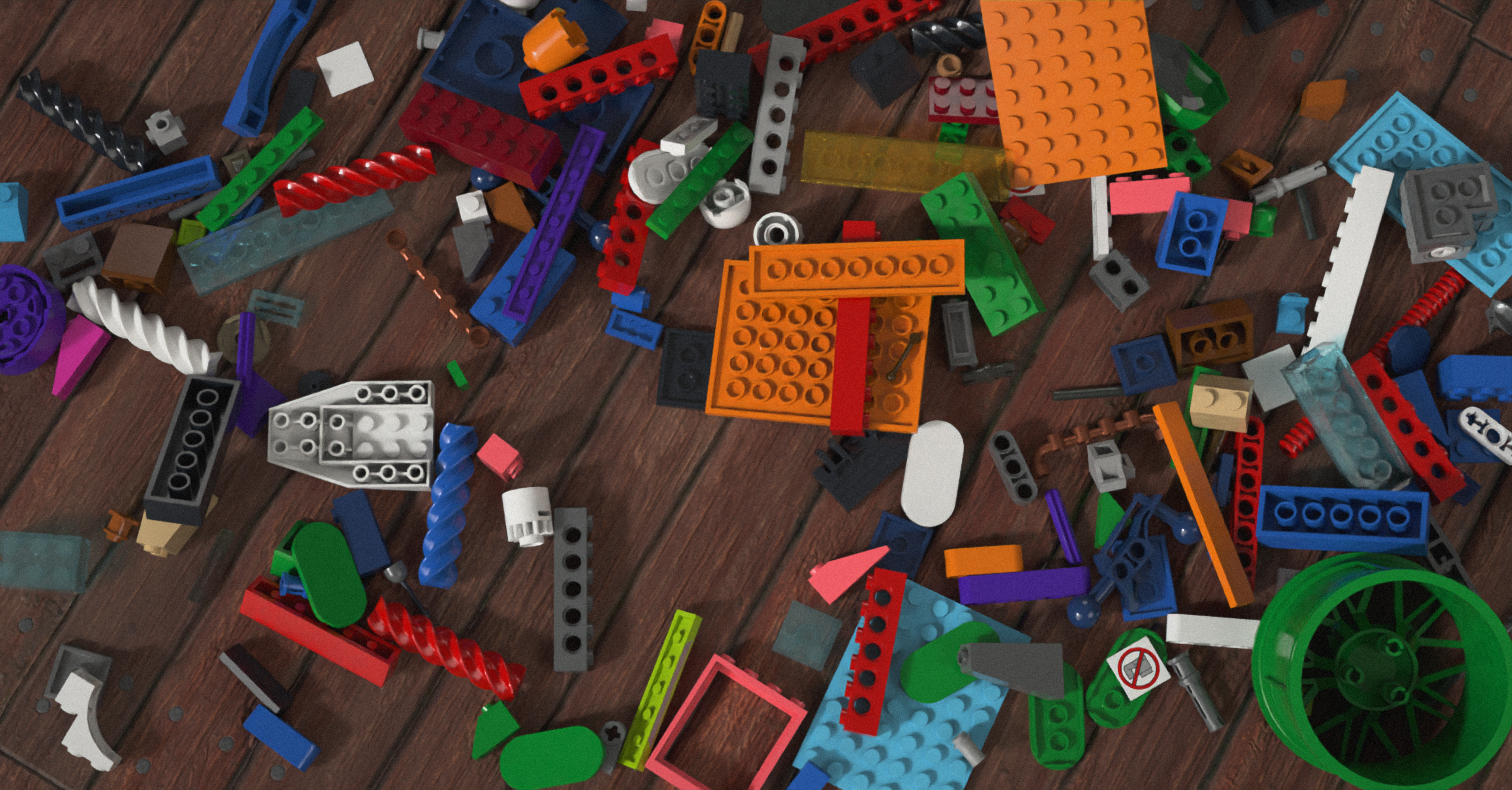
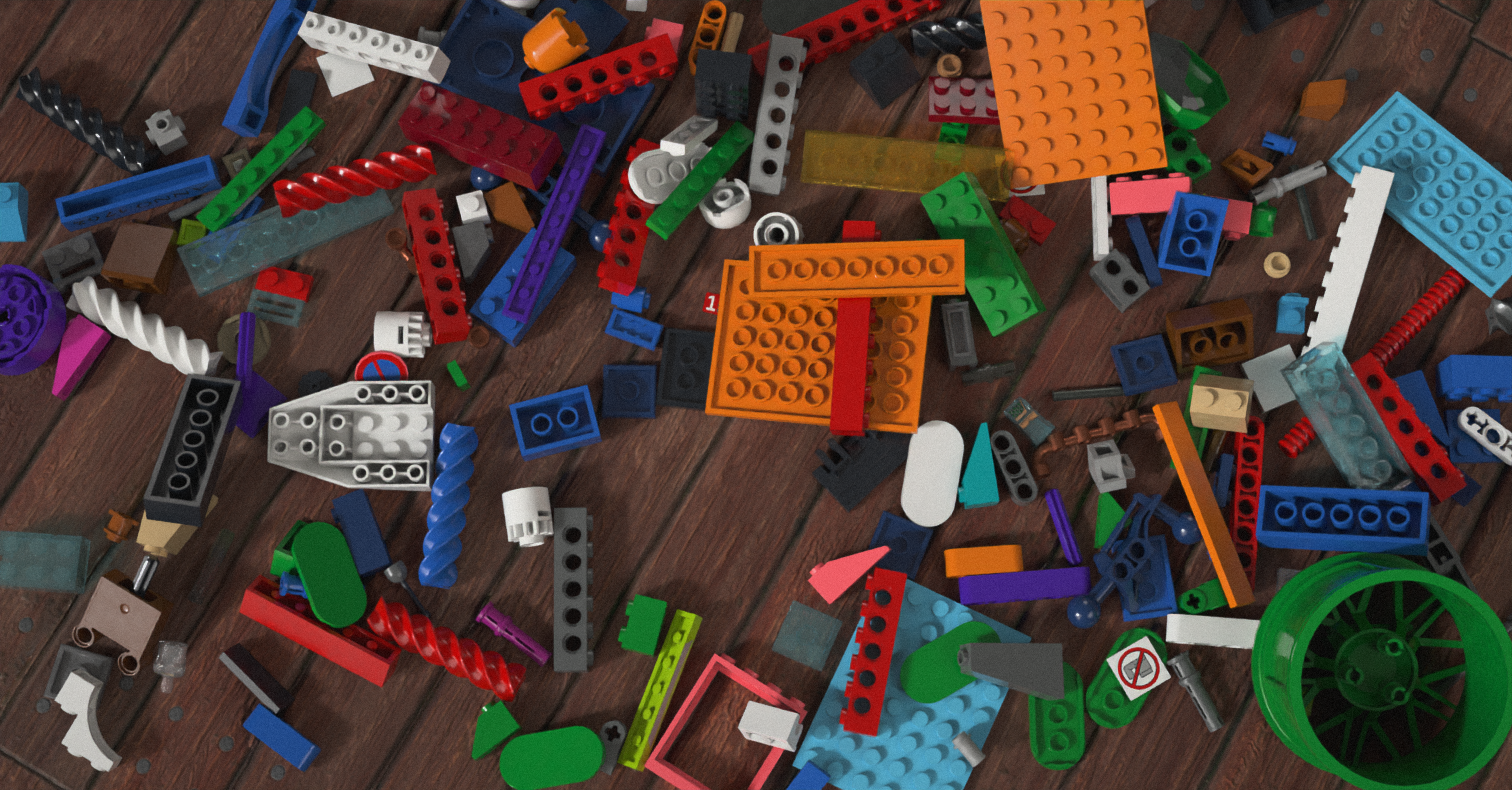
coral brick [477,433,524,483] -> none
dark brown hinge [886,332,920,382] -> none
dark blue tile [1385,324,1431,376] -> none
dark grey piece [1398,161,1499,264] -> none
none -> piece [72,554,175,676]
none -> clear piece [153,640,188,693]
none -> red plate [255,264,314,303]
none -> white brick [298,11,451,84]
none -> piece [355,350,409,381]
none -> white gear [374,311,432,358]
none -> red brick [402,188,472,345]
none -> magenta pin [476,601,552,667]
none -> blue brick [509,385,602,462]
none -> dark blue tile [602,365,657,419]
none -> green brick [618,594,668,657]
none -> red sticker [702,292,720,315]
none -> white hinge [738,701,803,752]
none -> teal slope [957,422,1000,509]
none -> clear light blue leg [1003,396,1055,449]
none -> dark blue beam [1125,215,1163,289]
none -> green piece [1176,578,1229,615]
none -> blue pin [1261,130,1297,157]
none -> tan plate [1264,252,1291,278]

